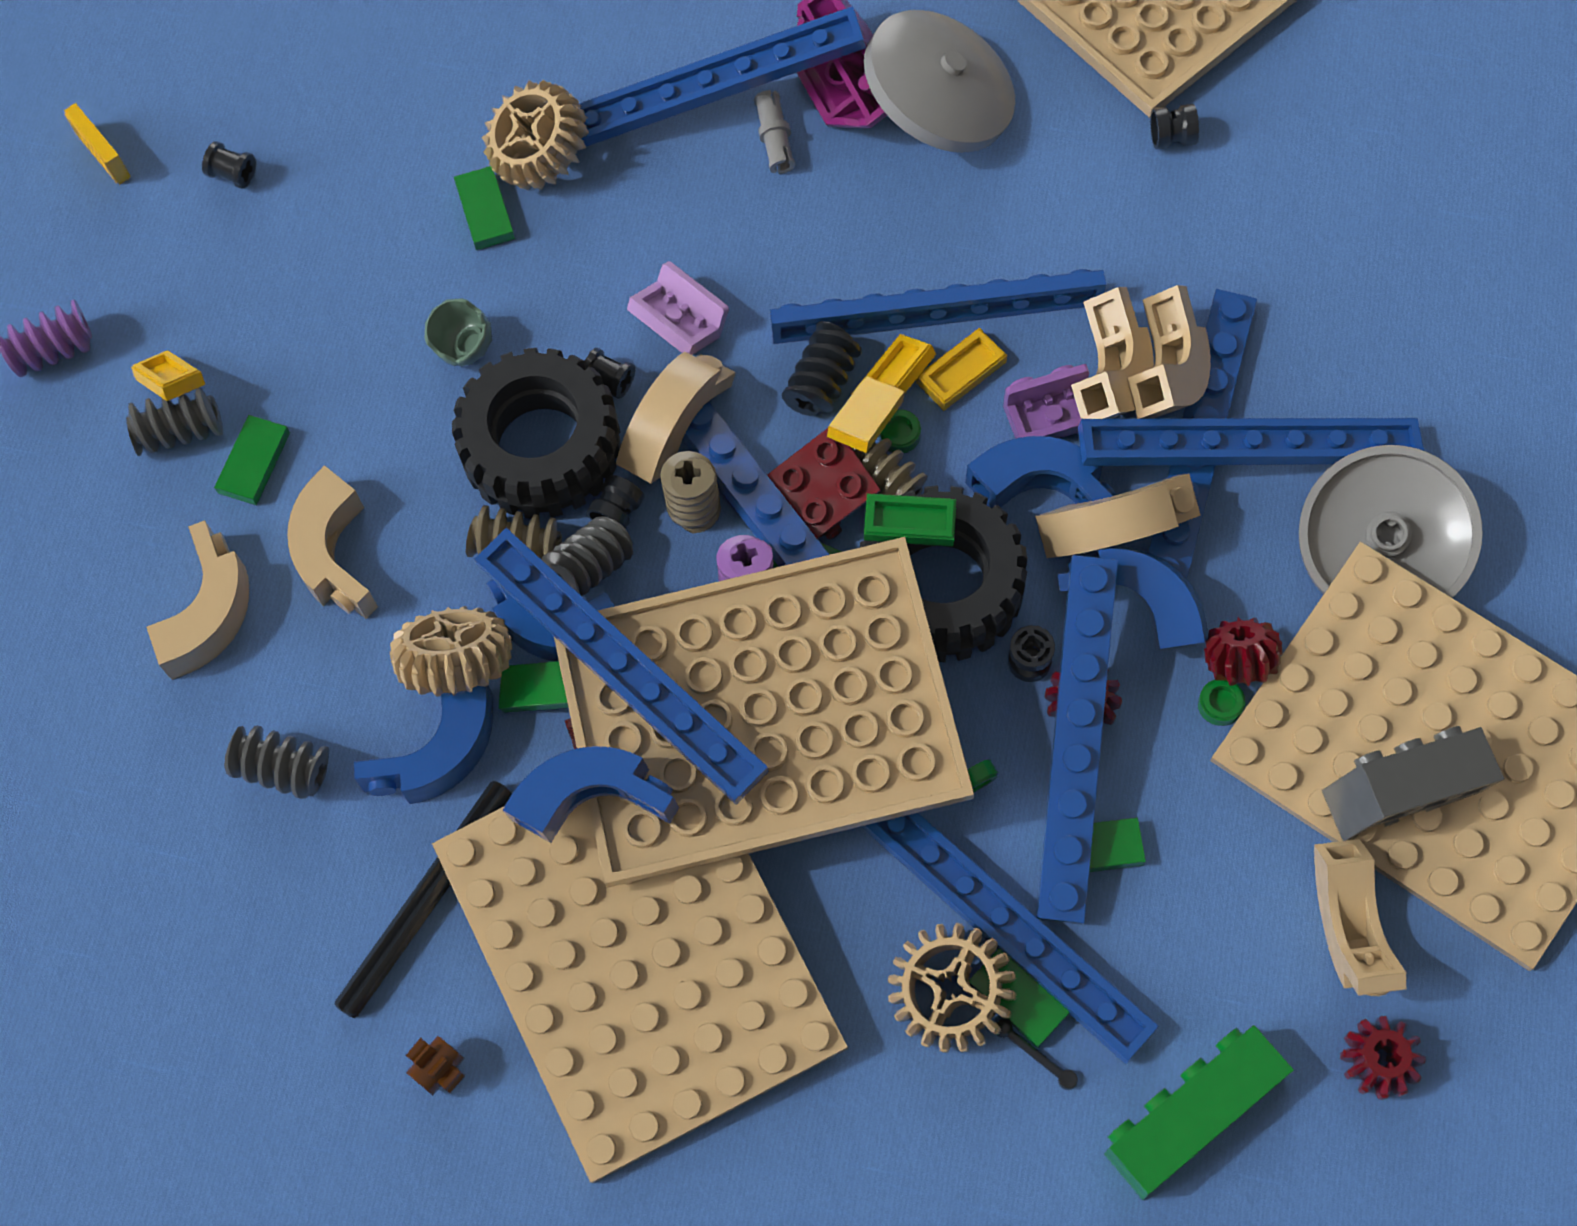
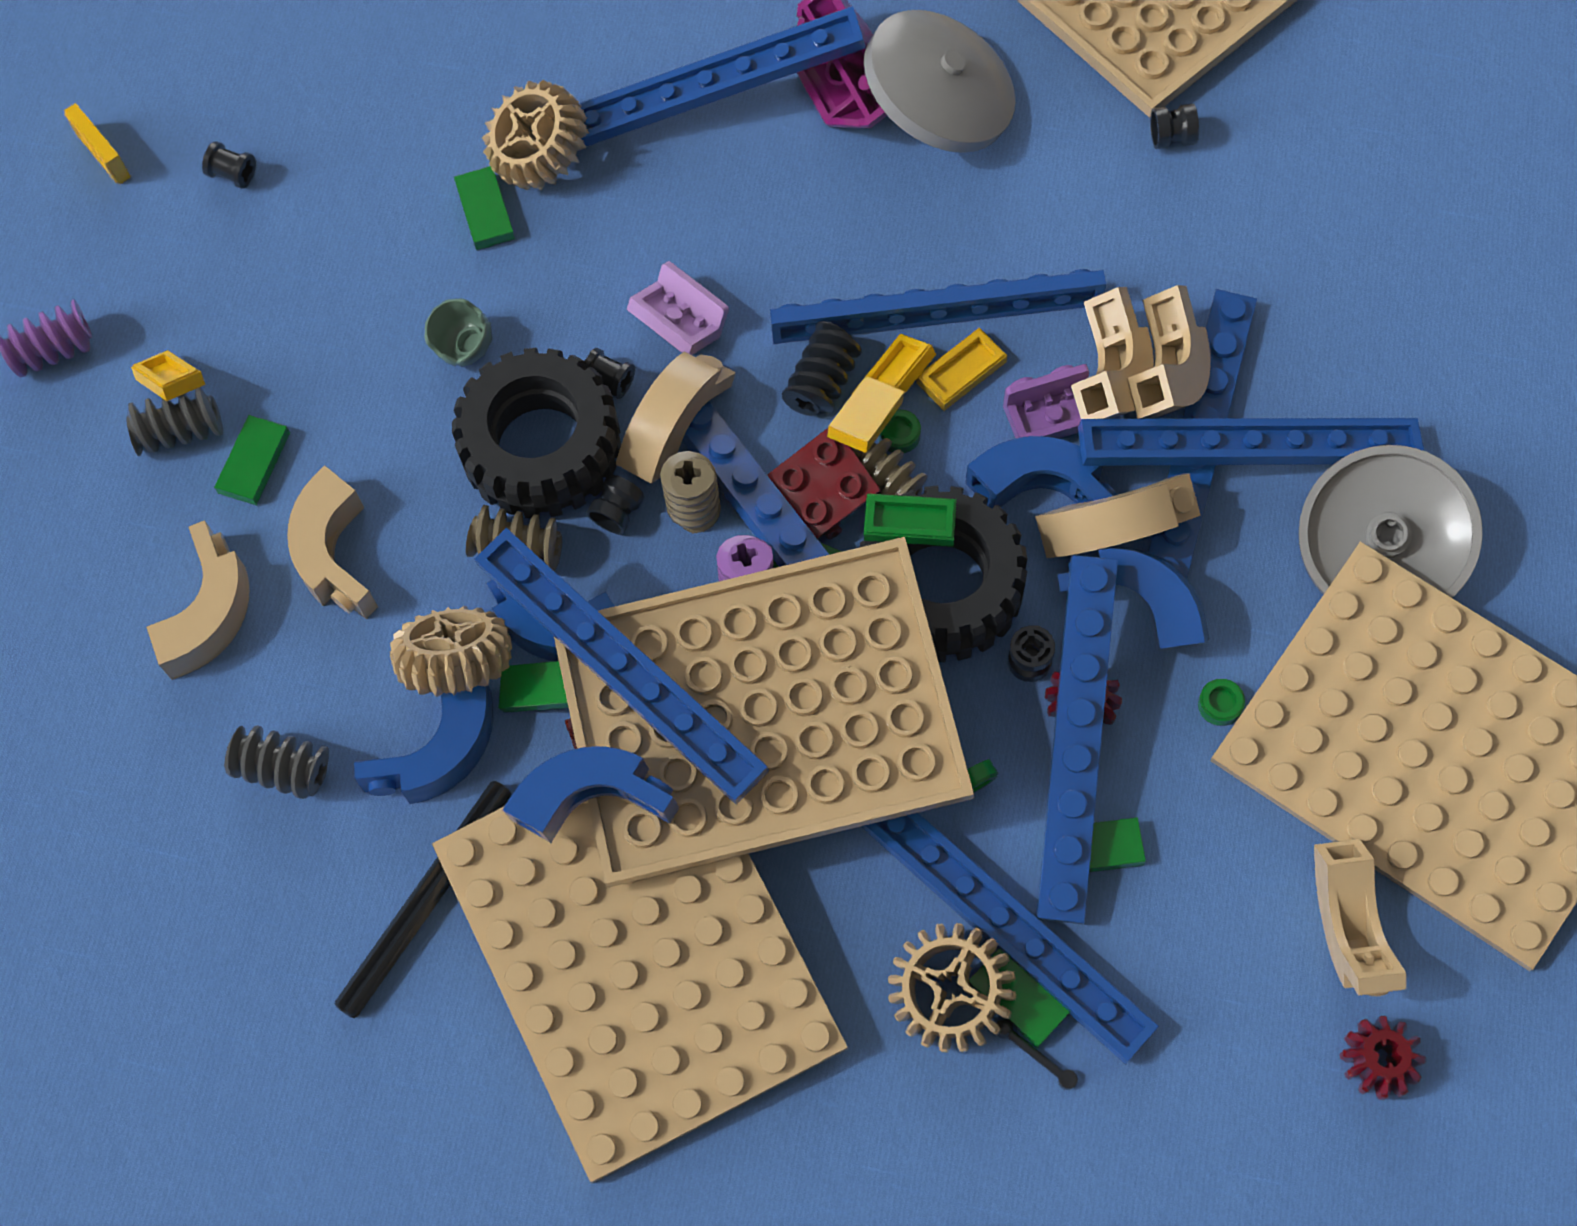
reddish brown gear [406,1036,465,1096] -> none
dark grey piece [542,517,633,596] -> none
light grey pin [754,90,795,174] -> none
green brick [1104,1025,1294,1200] -> none
dark red gear [1204,617,1283,687] -> none
dark grey wedge [1321,726,1504,841] -> none

